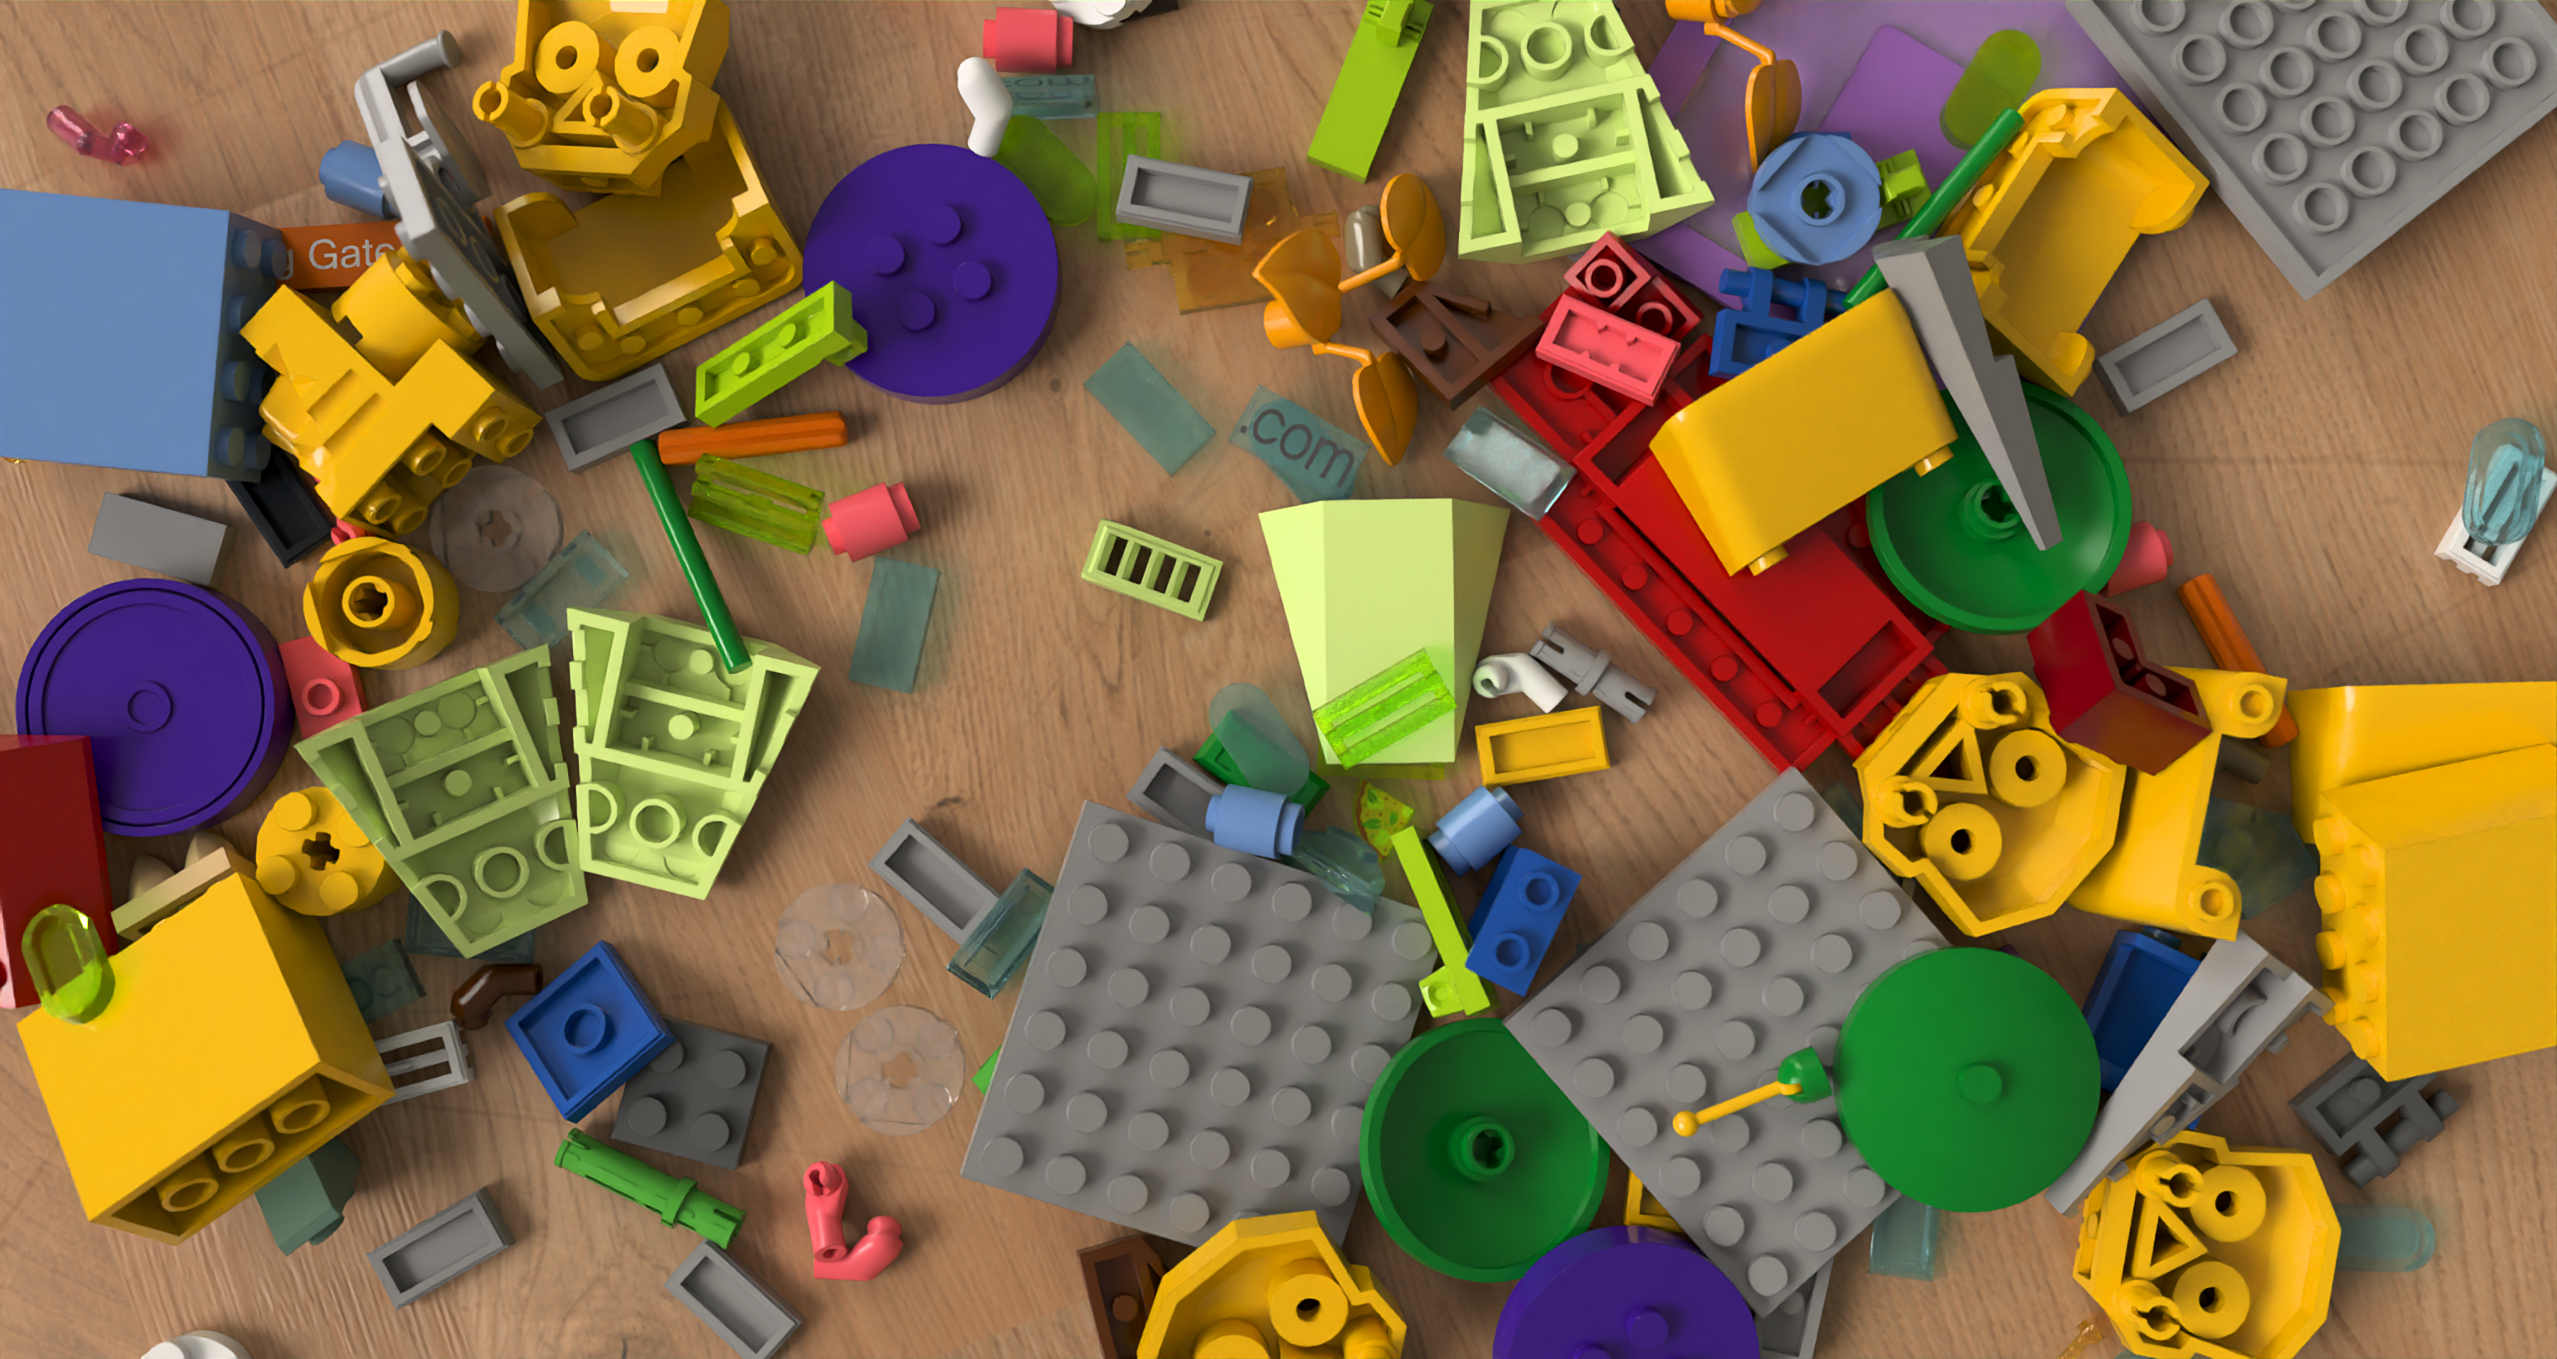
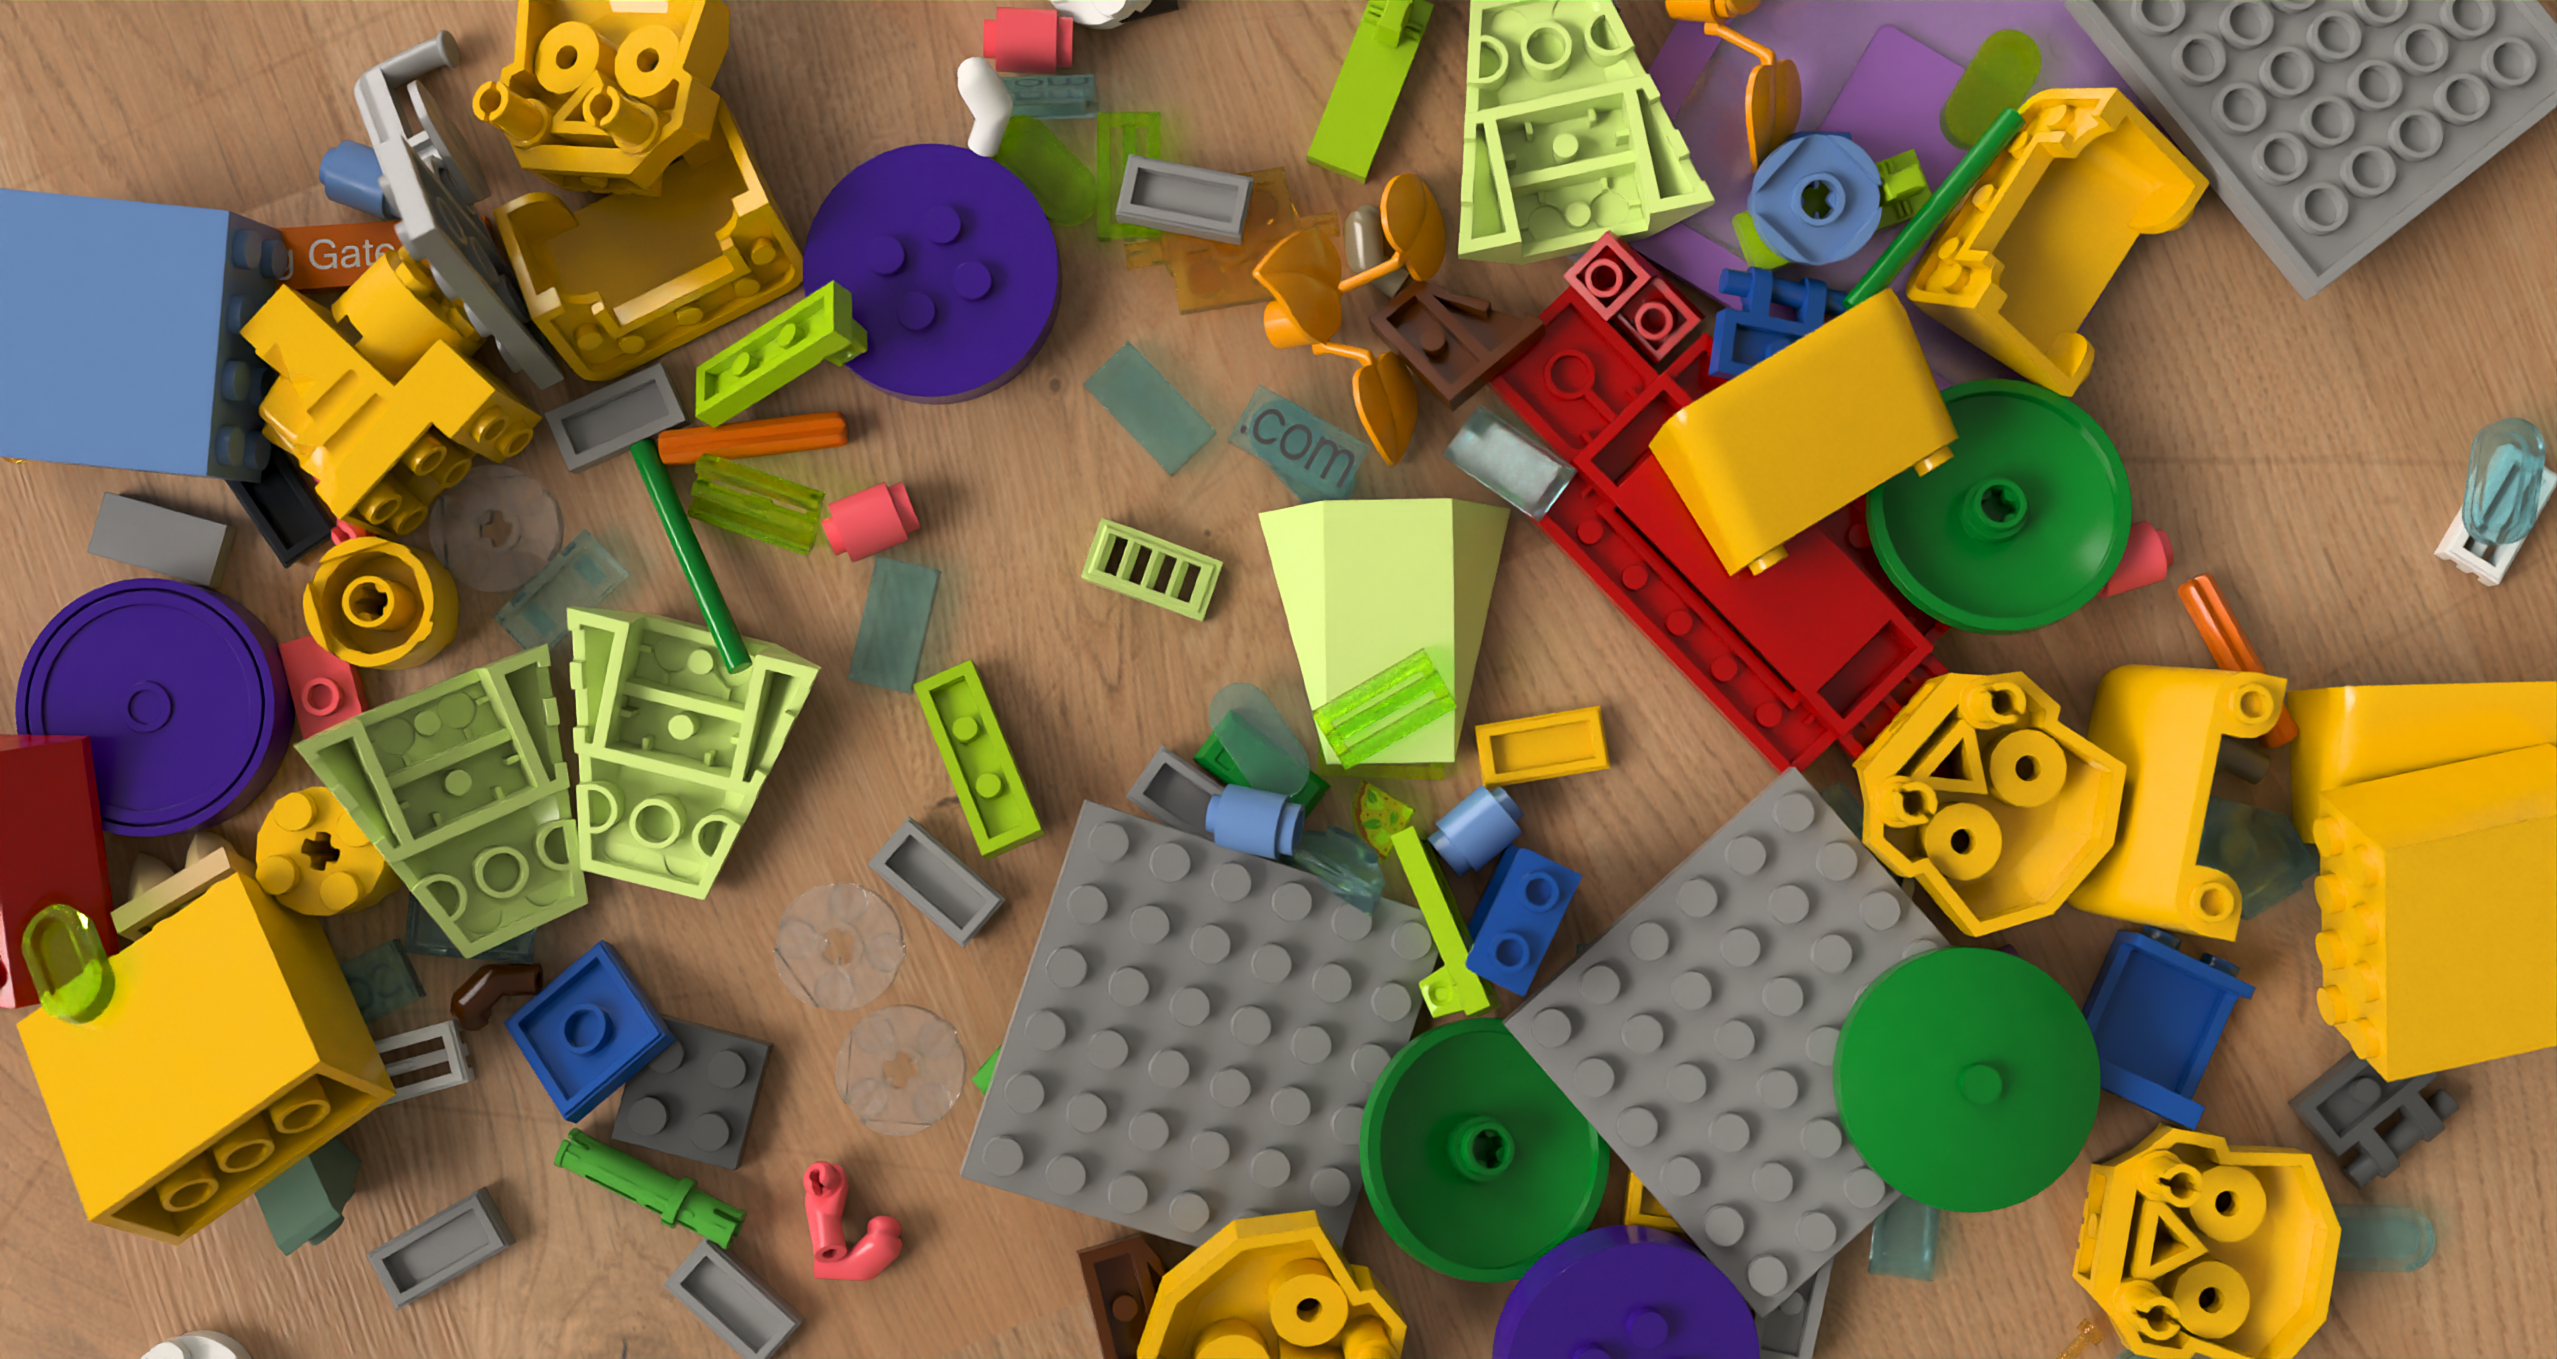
clear pink arm [46,105,148,167] -> none
clear light blue tile [946,867,1055,1000] -> none
white arm [1472,652,1568,714] -> none
light grey pin [1529,620,1657,725] -> none
coral plate [1535,294,1681,407] -> none
hinge [1673,1046,1833,1137] -> none
light grey wedge [1871,234,2063,550] -> none
dark red brick [2026,589,2213,776] -> none
light grey wedge [2044,927,2336,1219] -> none
light grey tile [2092,298,2239,417] -> none
none -> lime hinge [913,659,1046,861]

